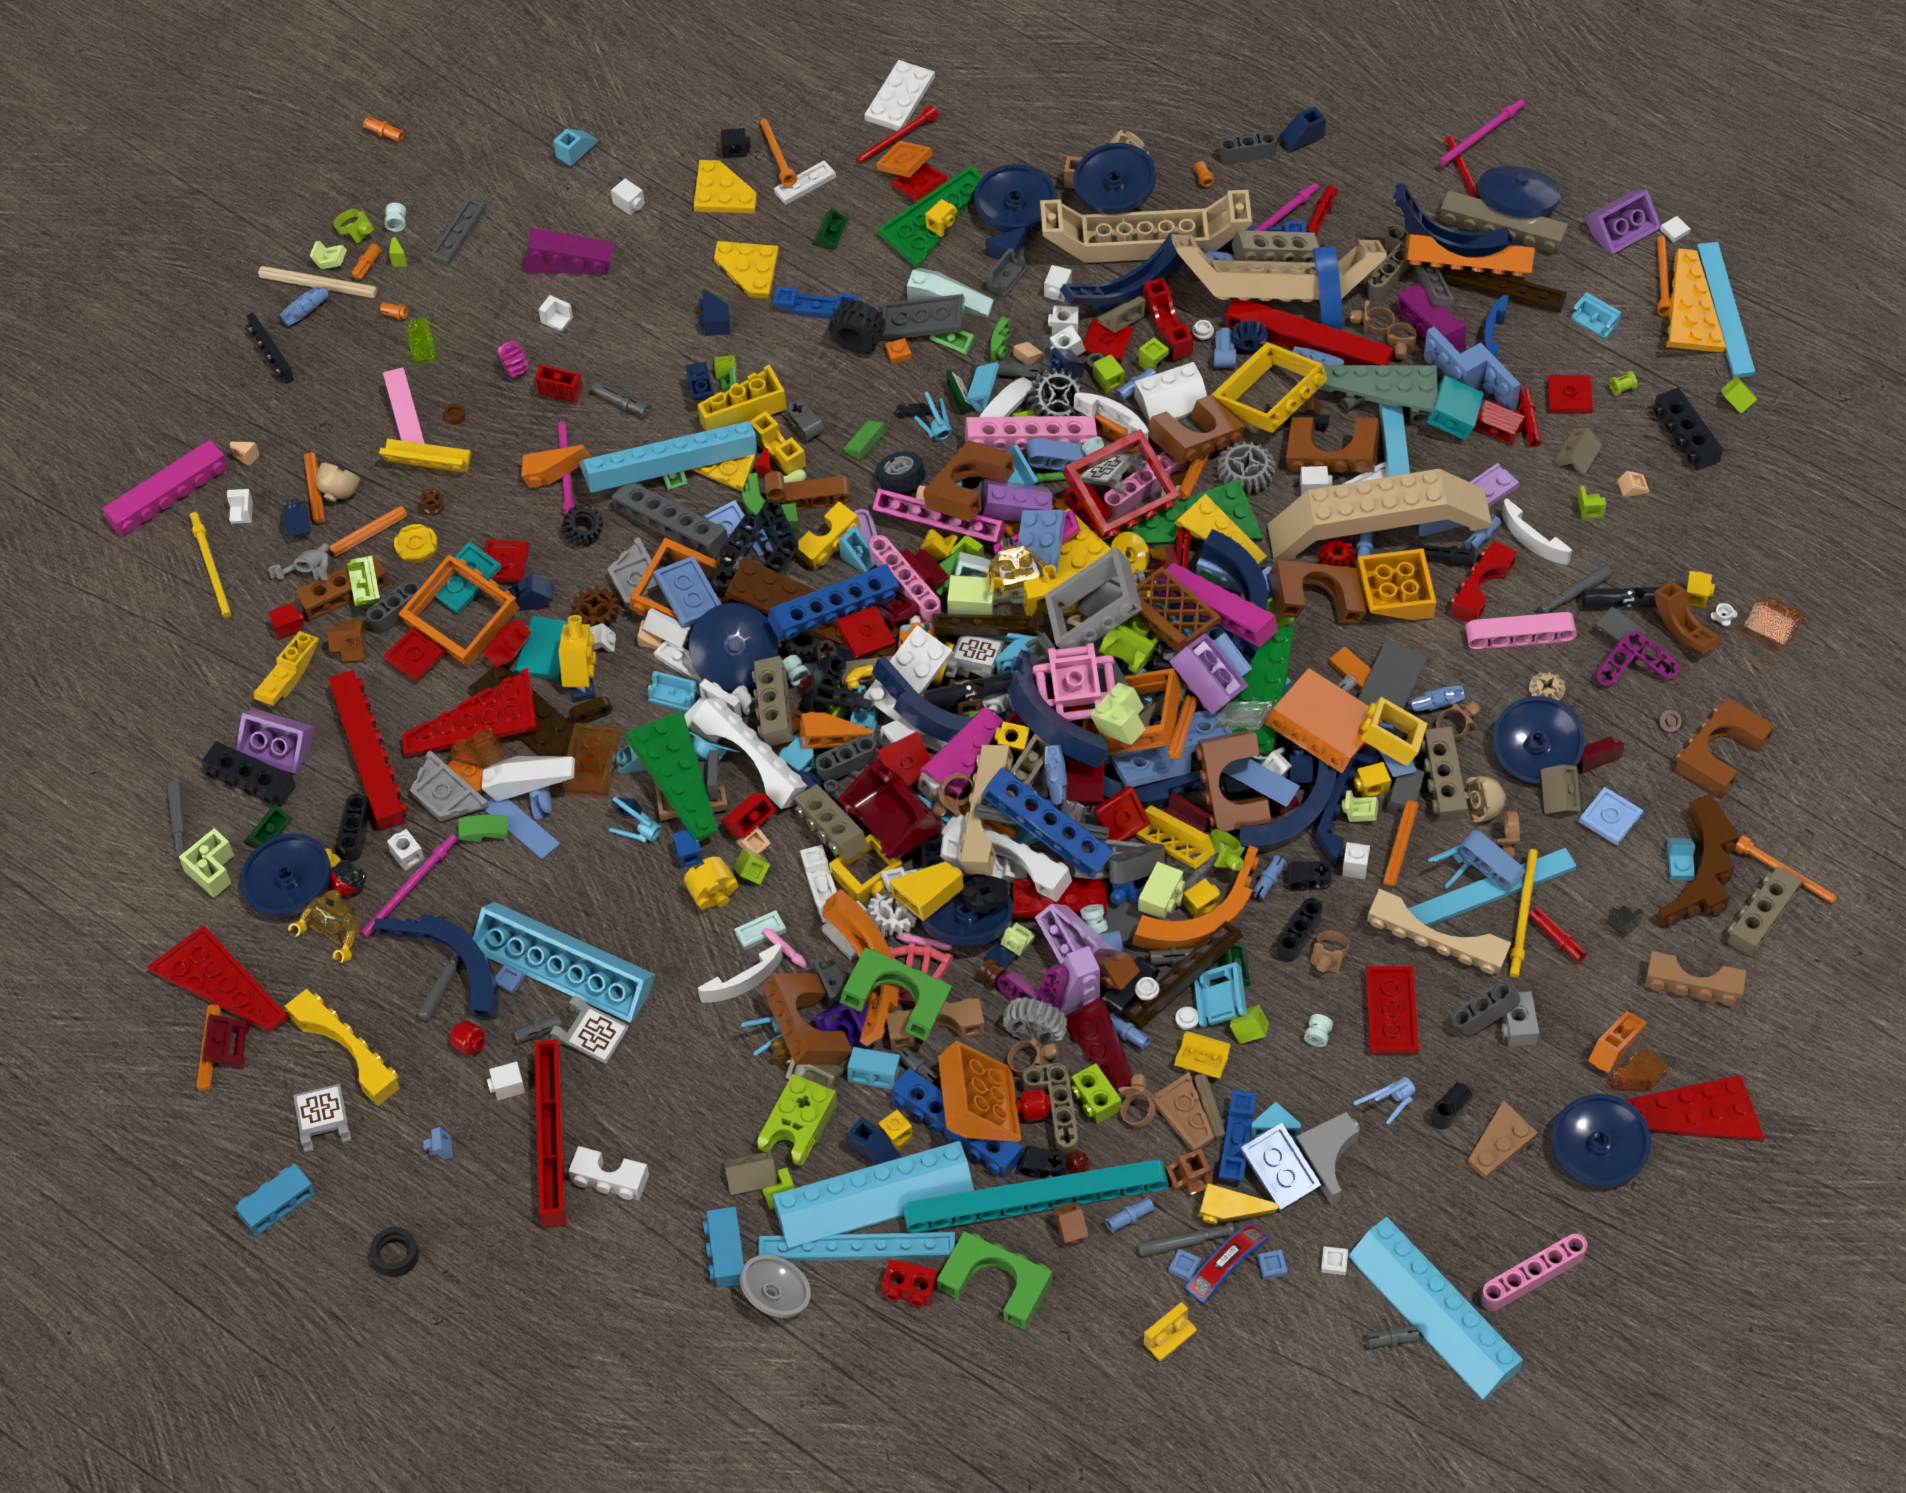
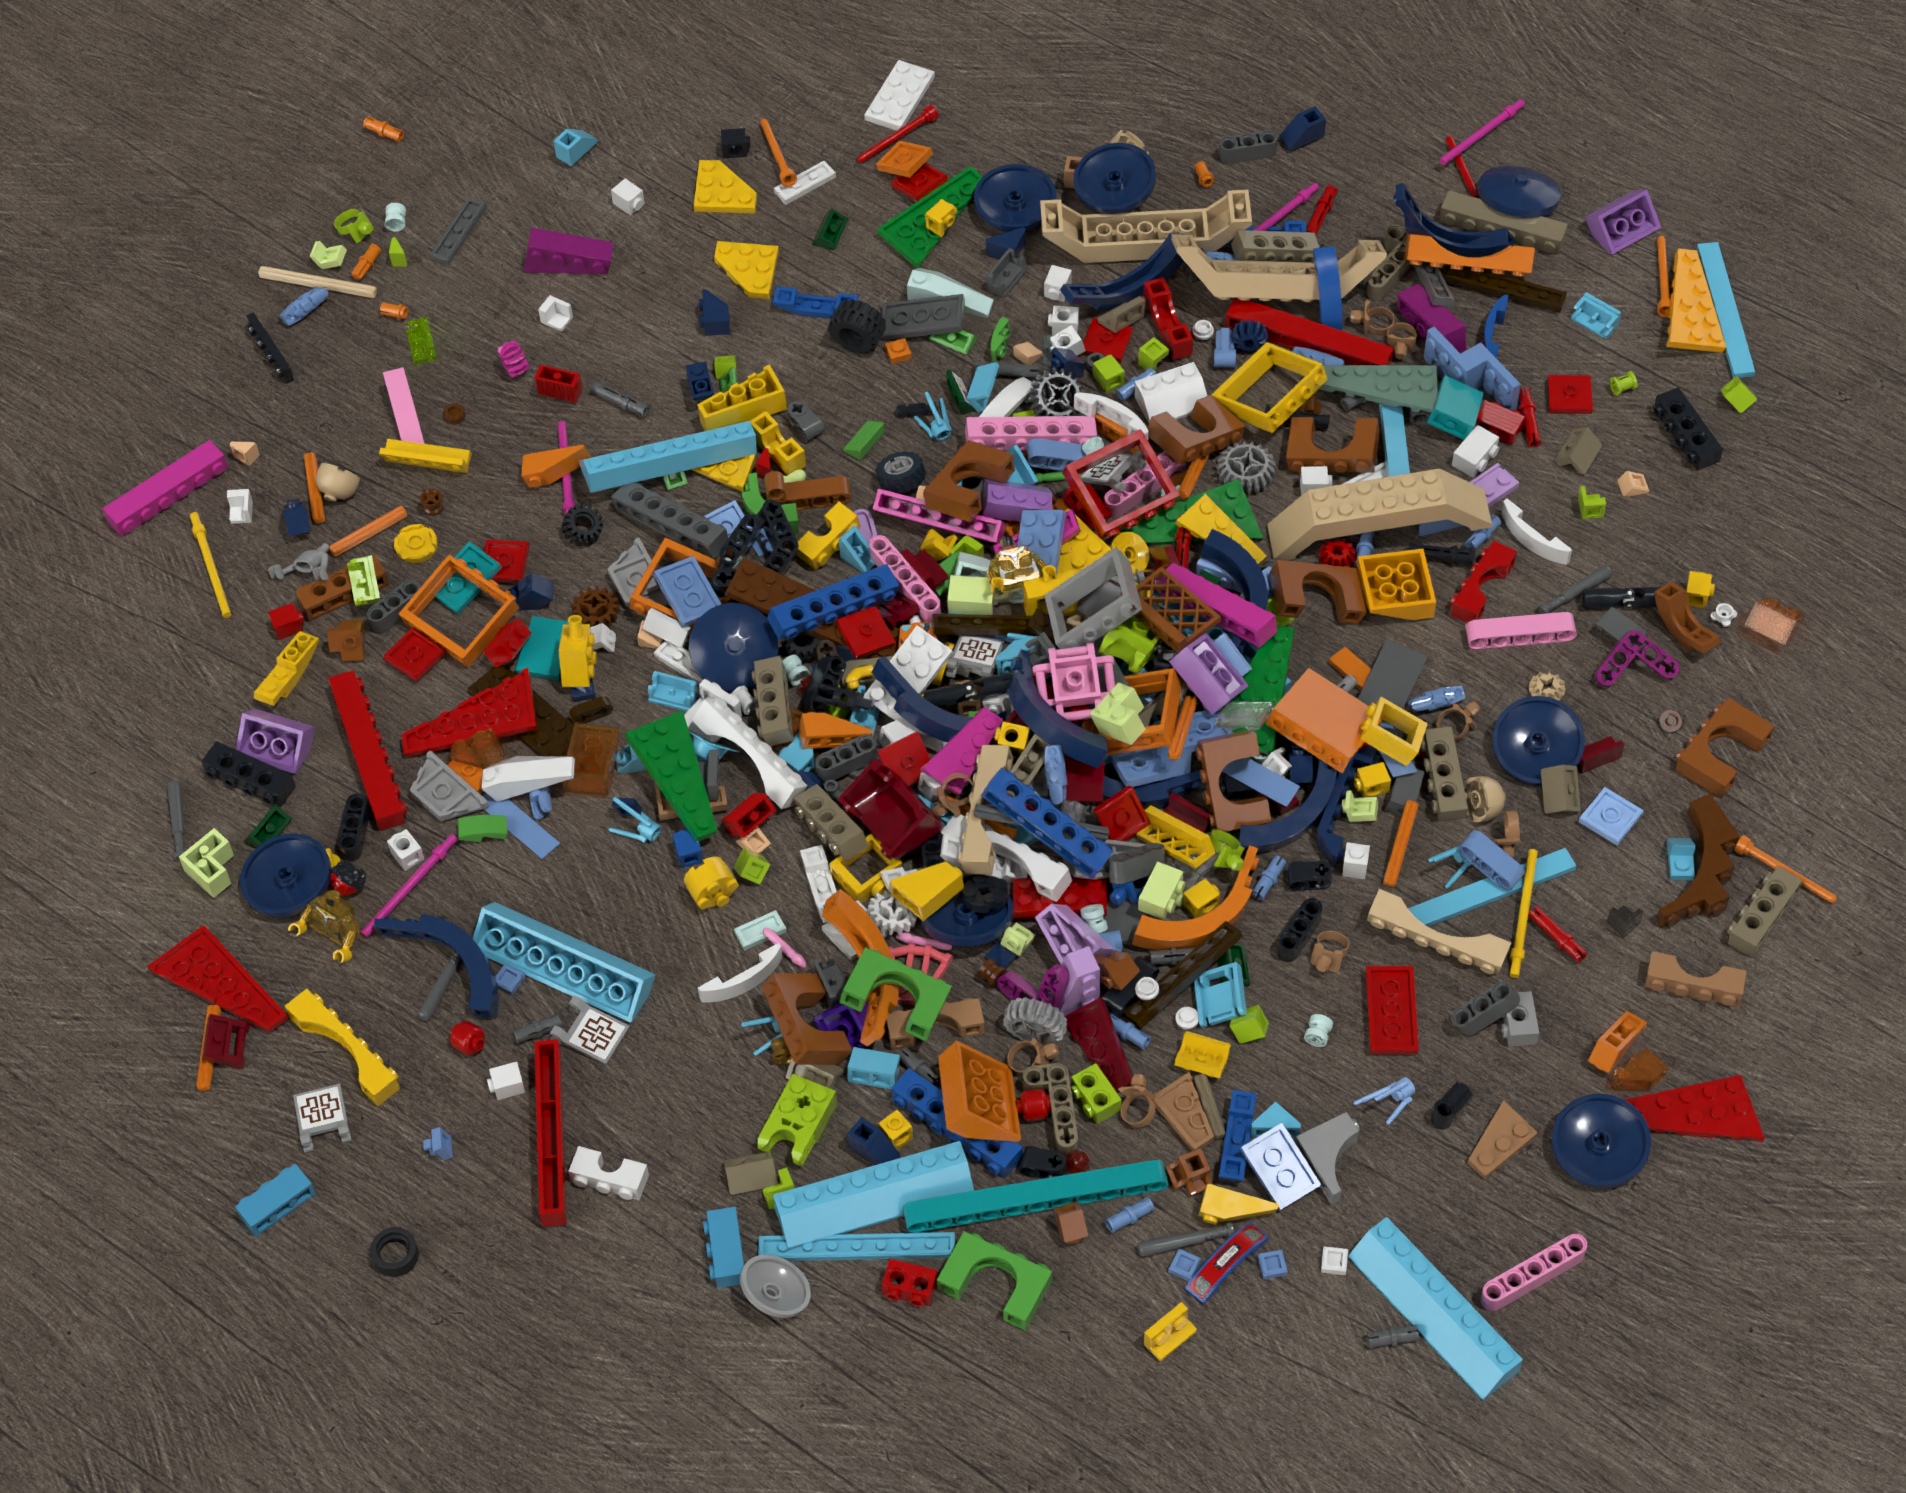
white tile [1660,216,1690,243] -> none
none -> white brick [1452,425,1500,478]

